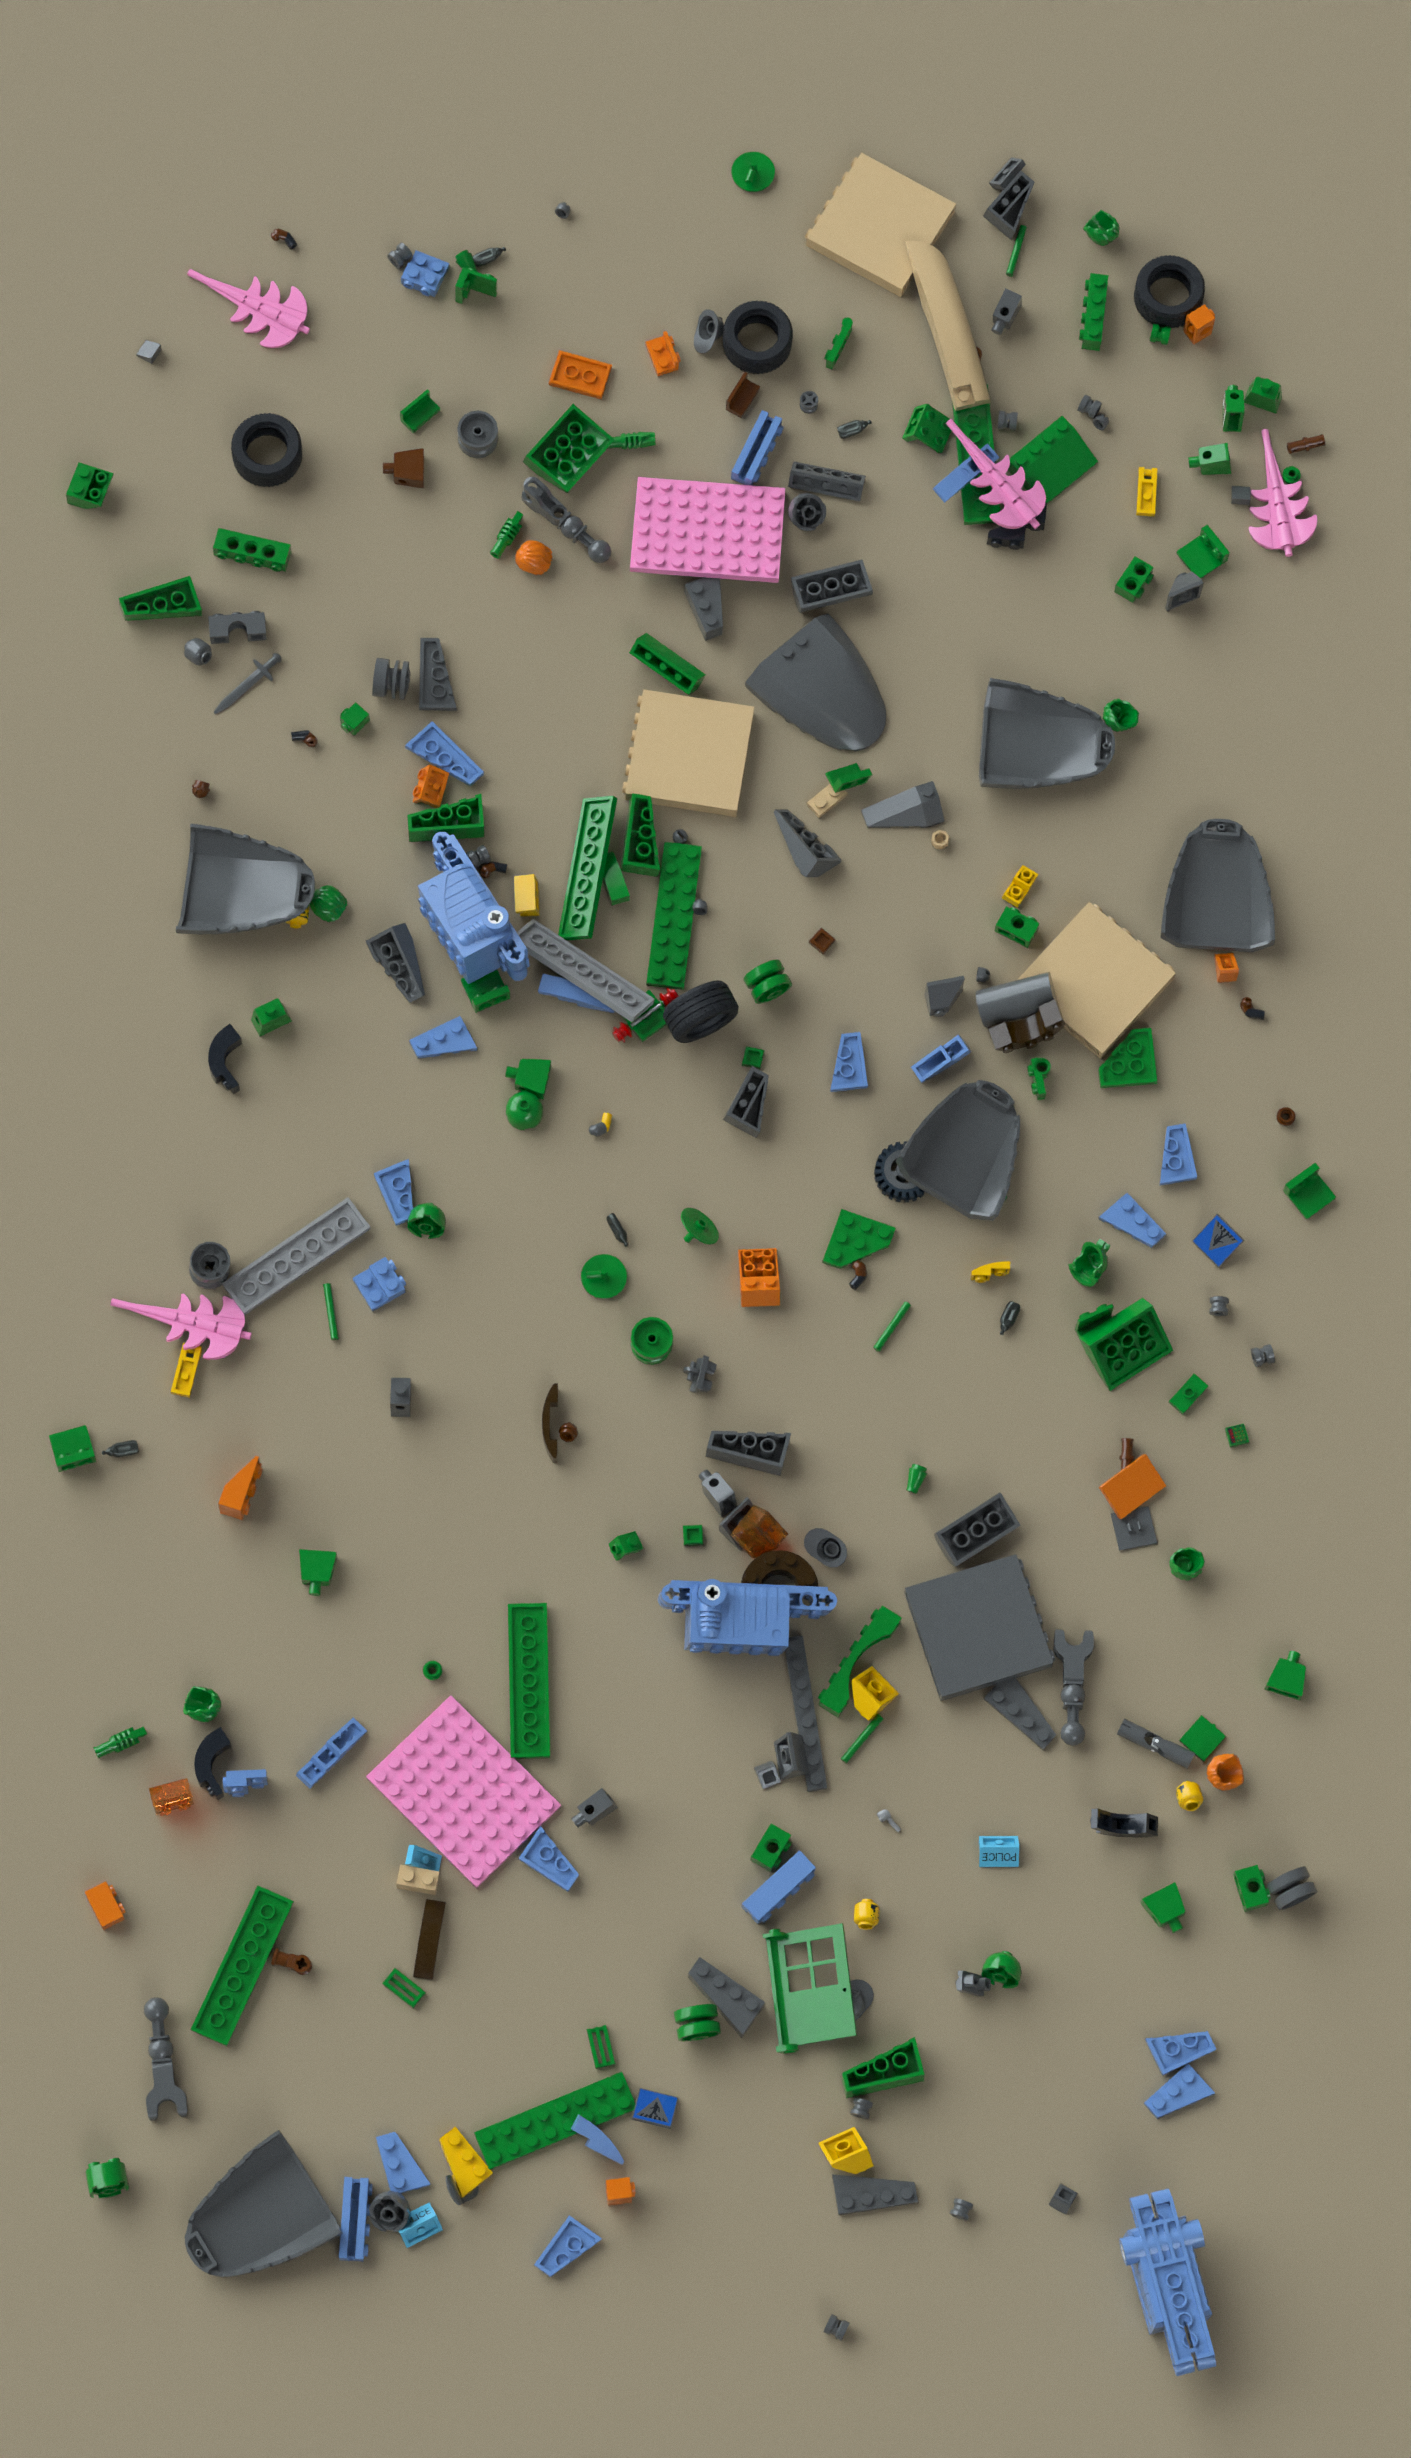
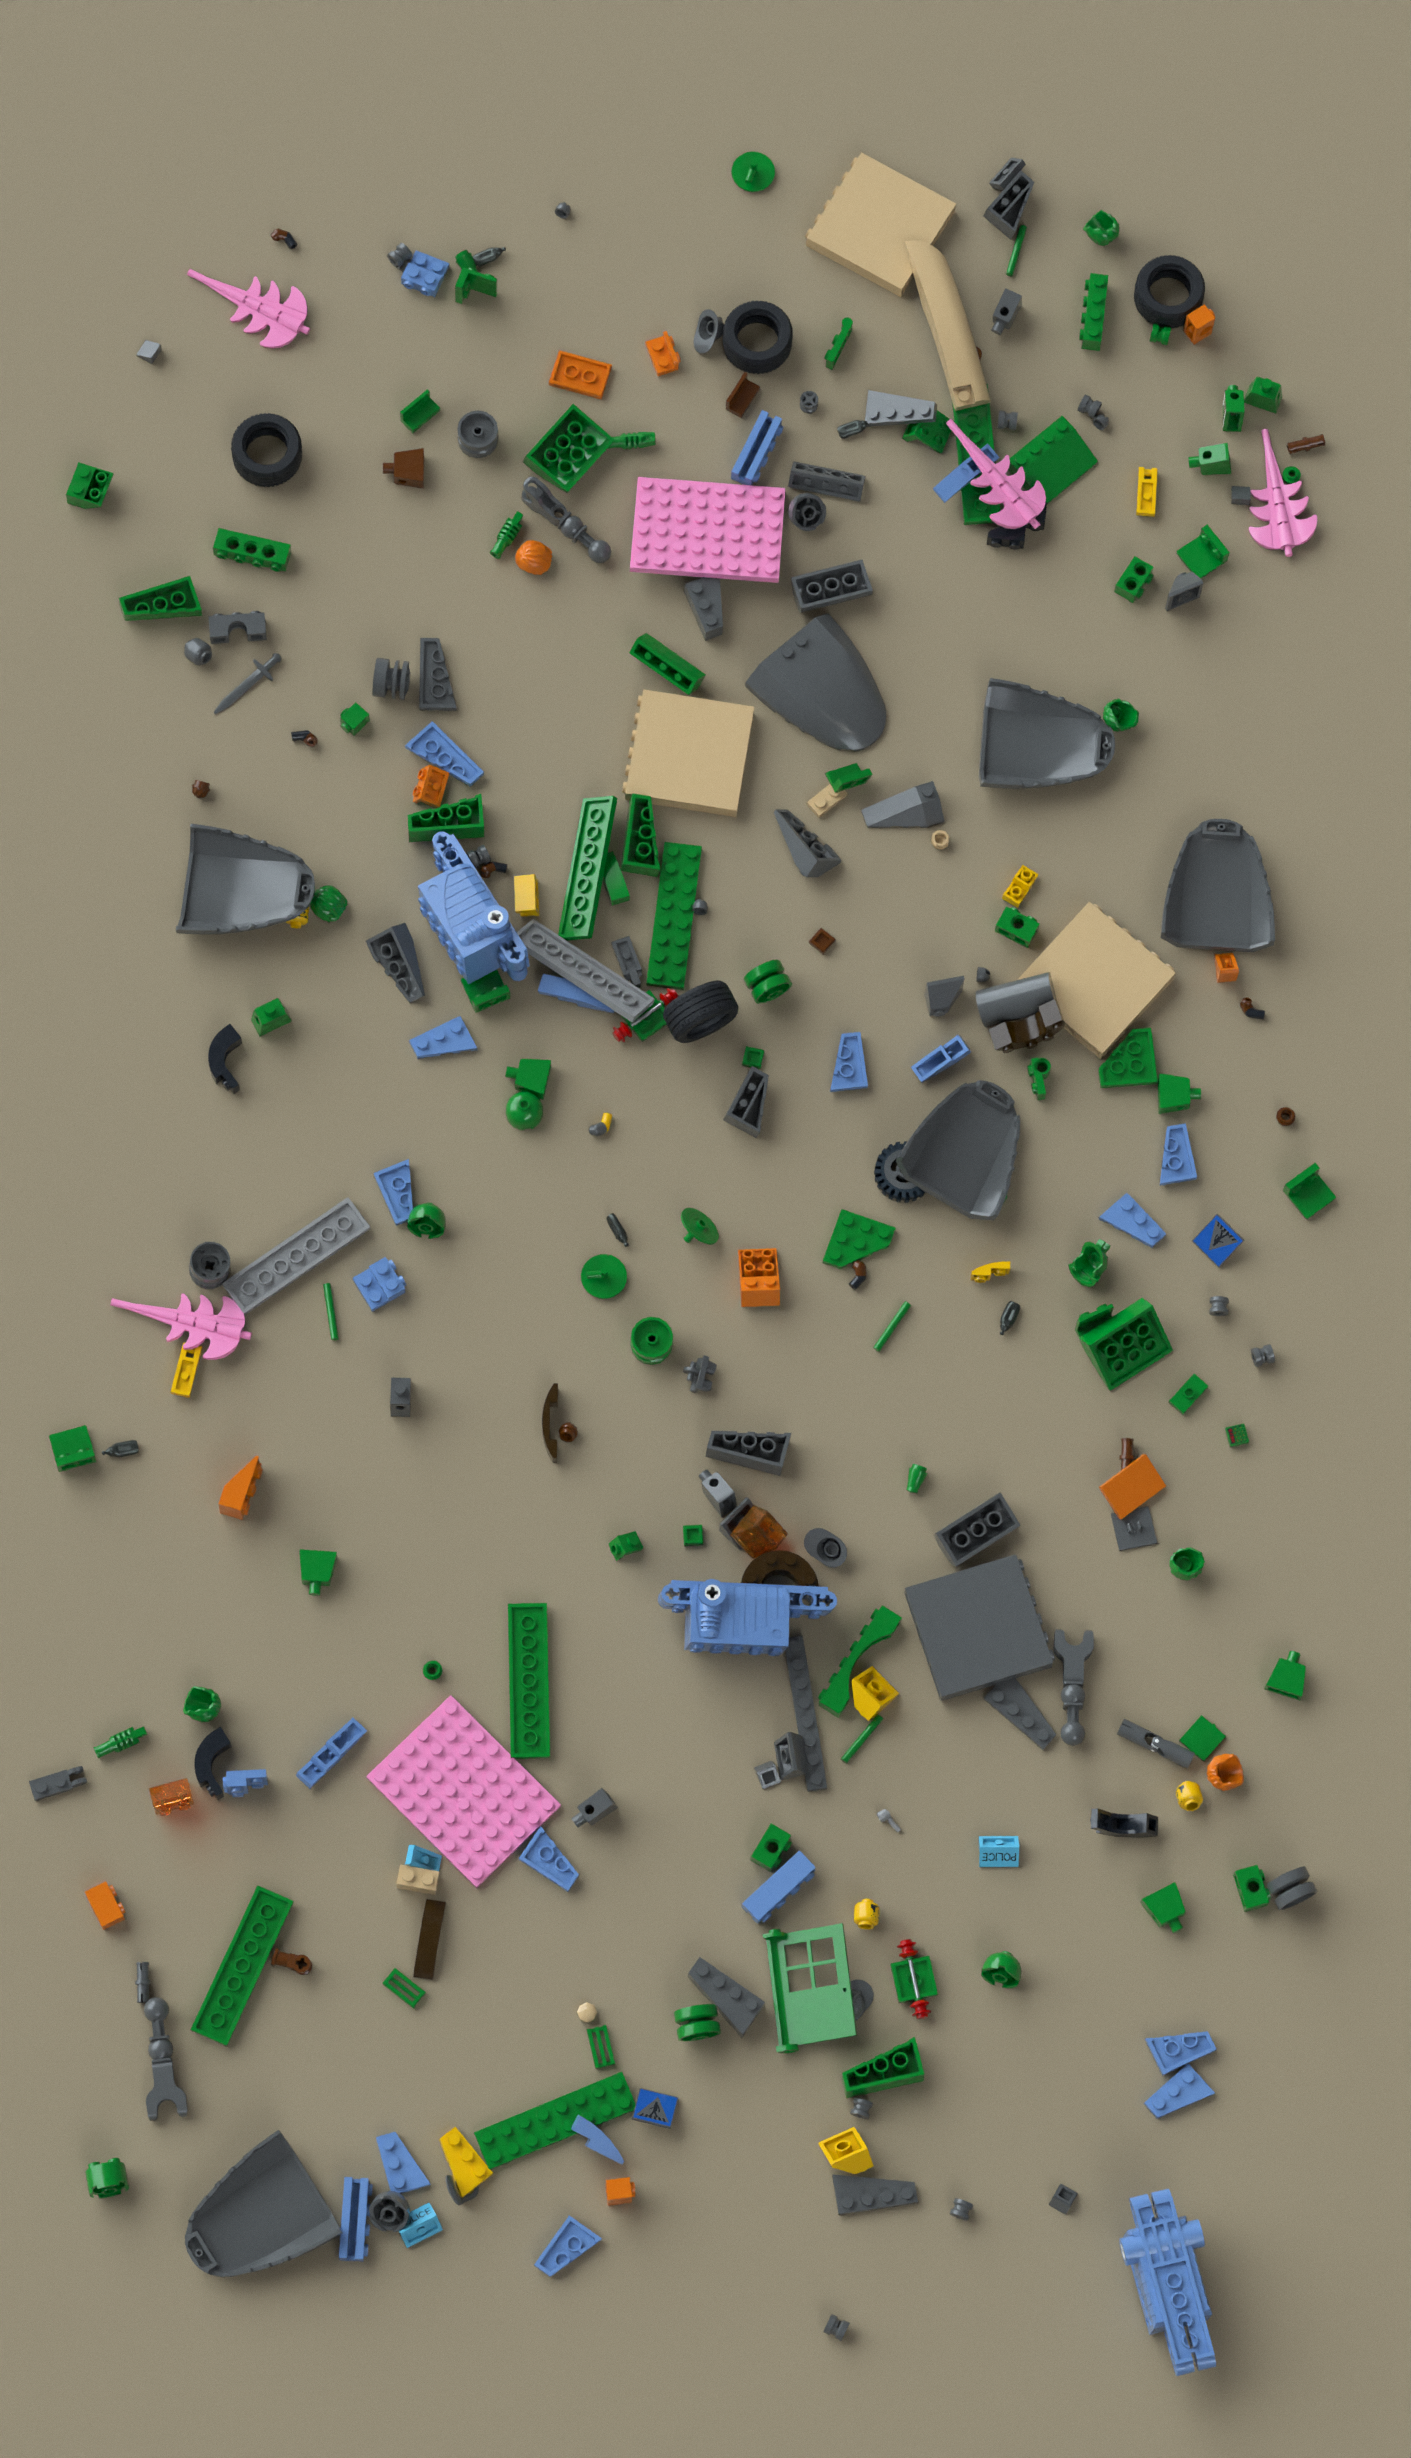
dark grey hinge [673,829,688,844] -> none
dark grey hips [955,1970,991,1997] -> none
none -> dark grey hinge [29,1766,87,1801]
none -> dark grey pin [135,1962,151,2003]
none -> tan tile [577,2002,597,2023]
none -> dark grey hinge [611,936,642,988]
none -> wing [865,390,937,427]
none -> green plate [890,1939,938,2019]
none -> green torso [1158,1074,1201,1114]

